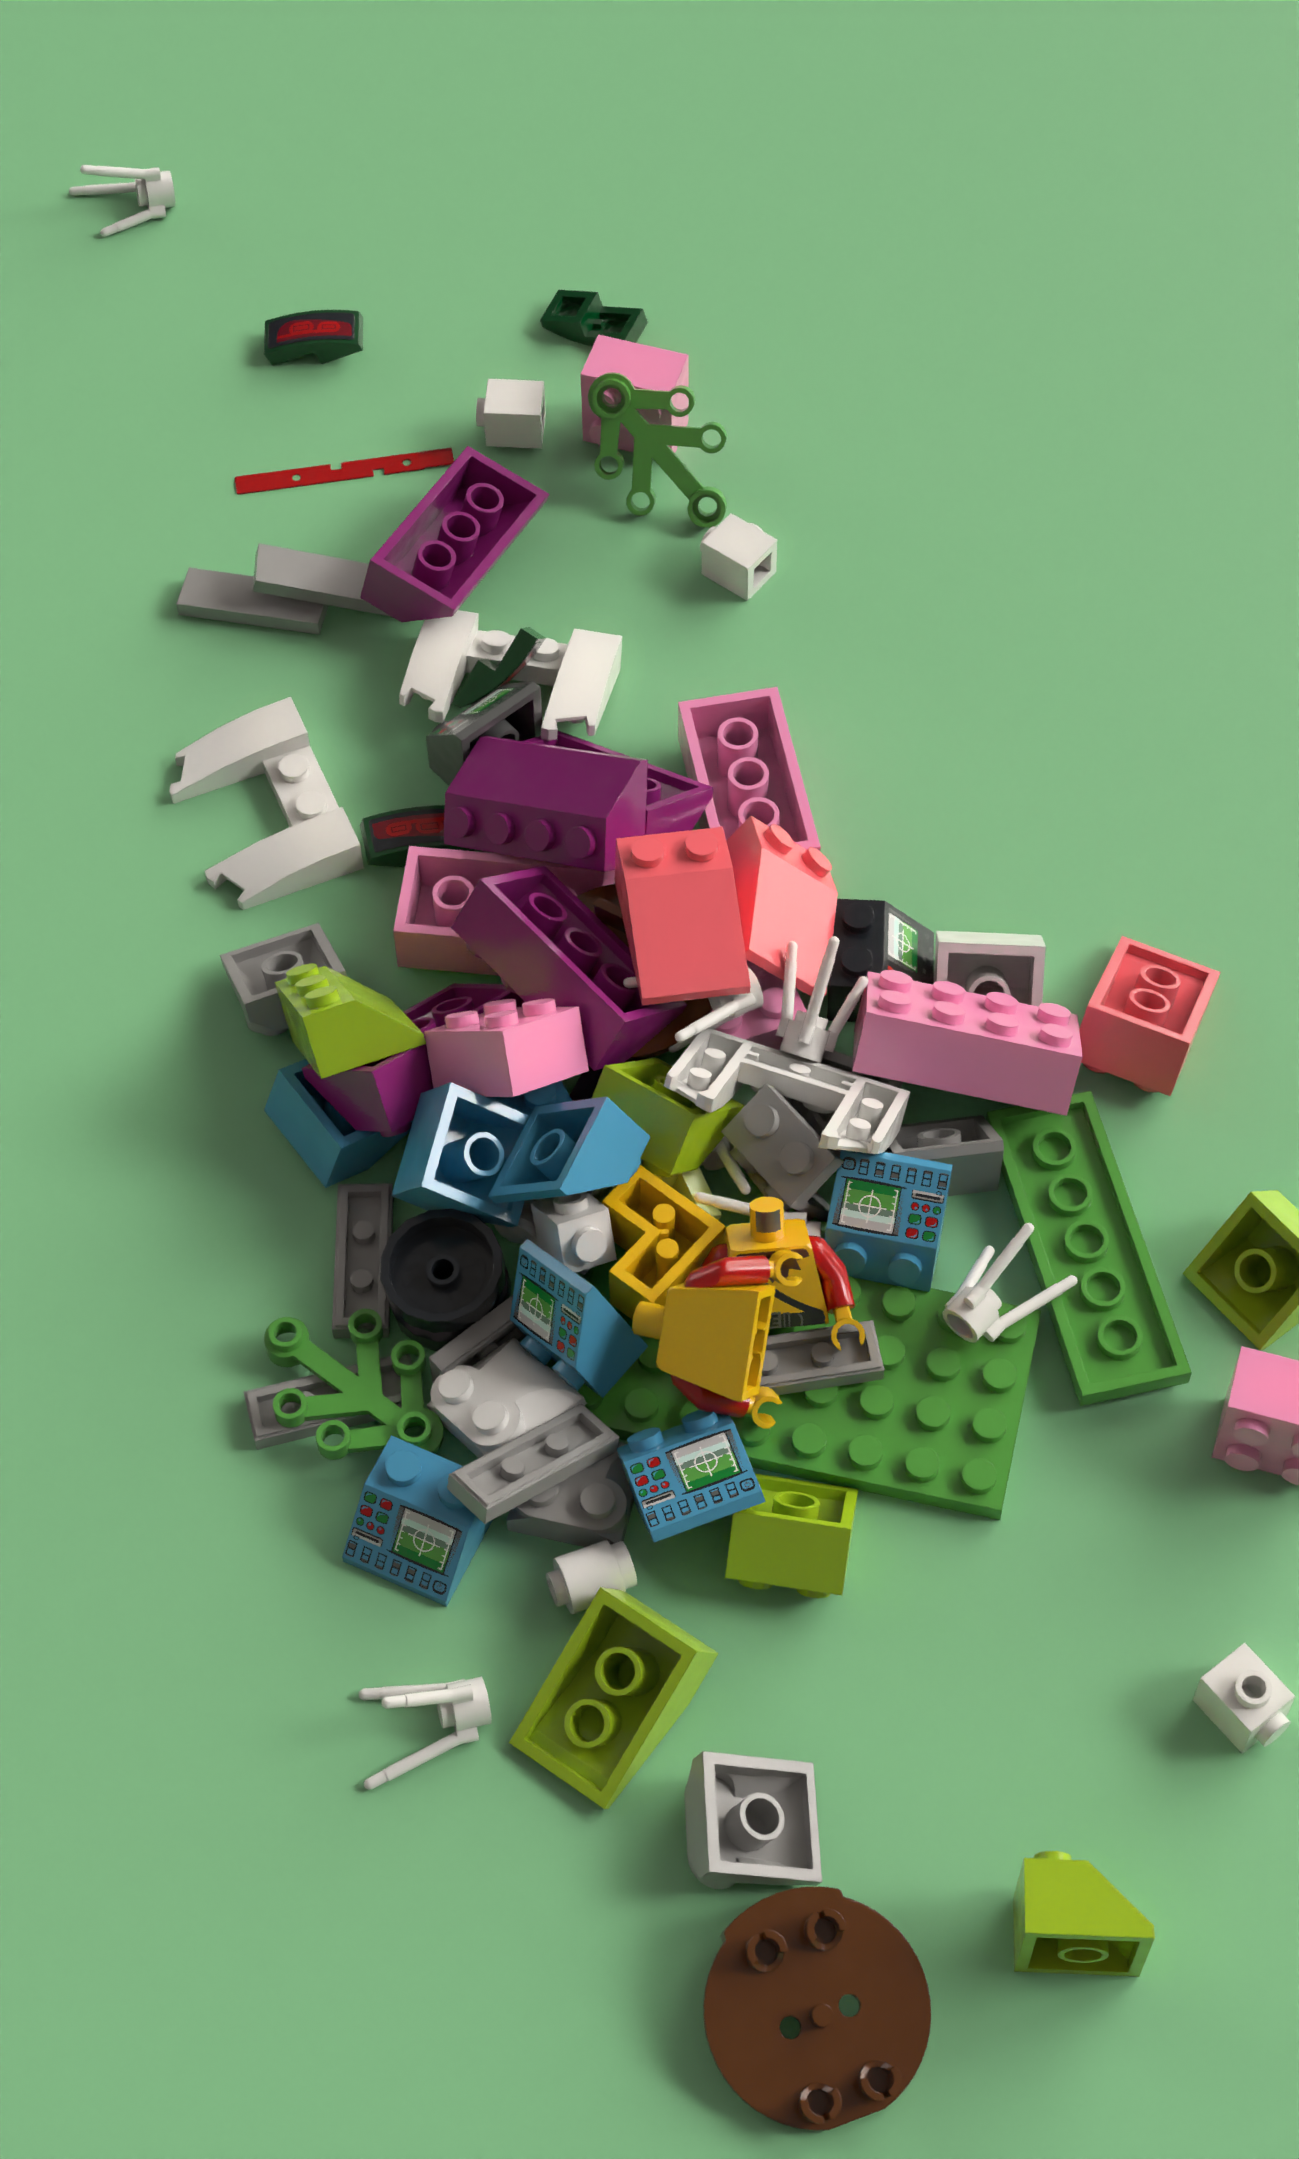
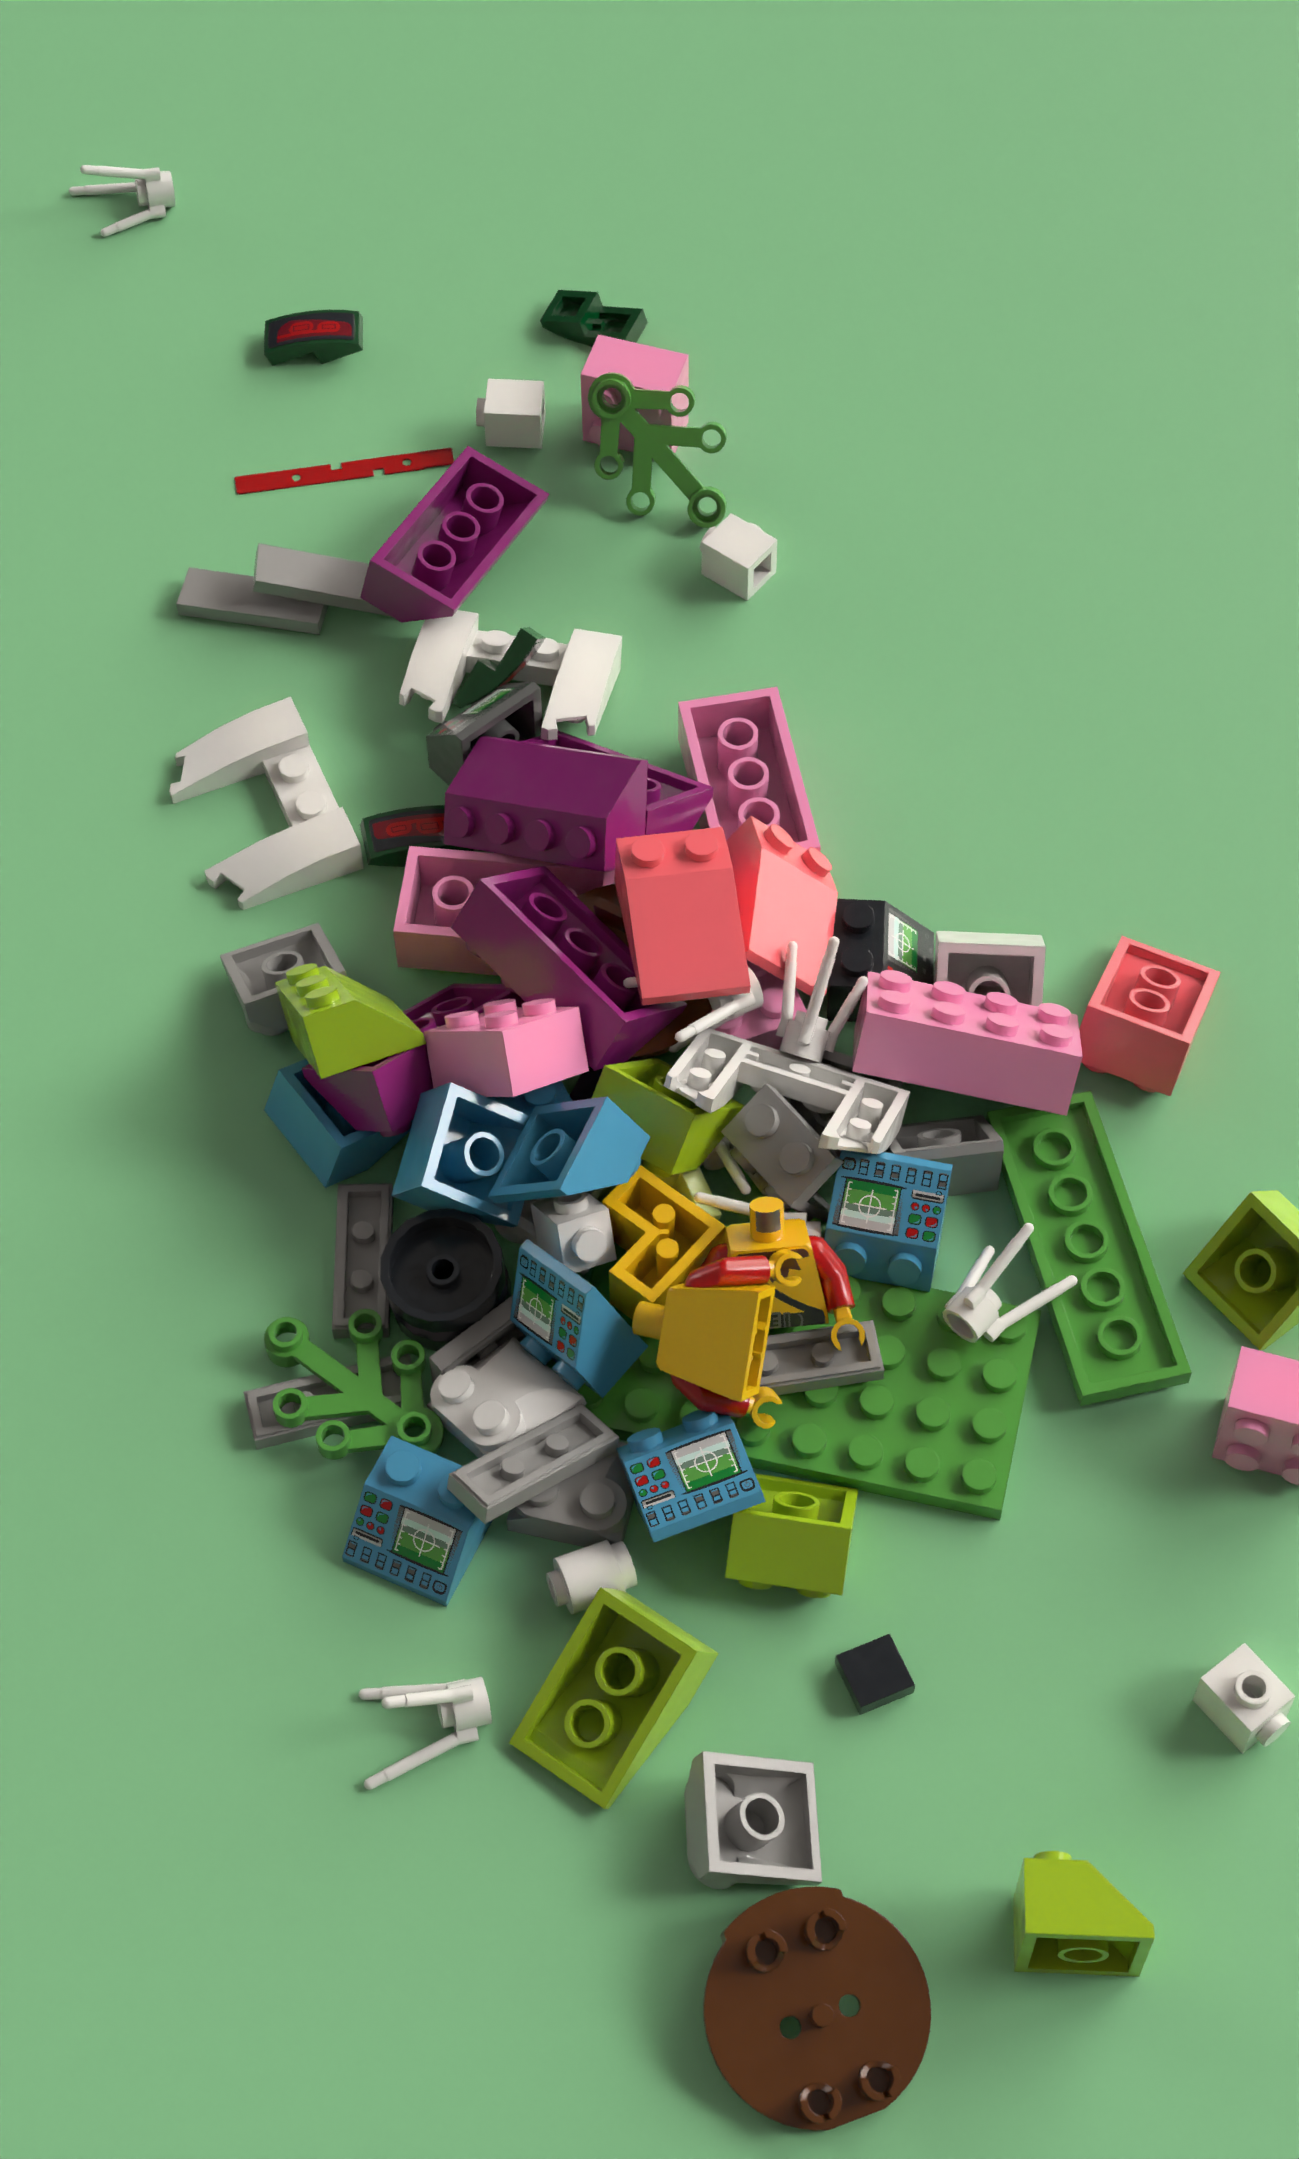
none -> black tile [835,1633,915,1715]

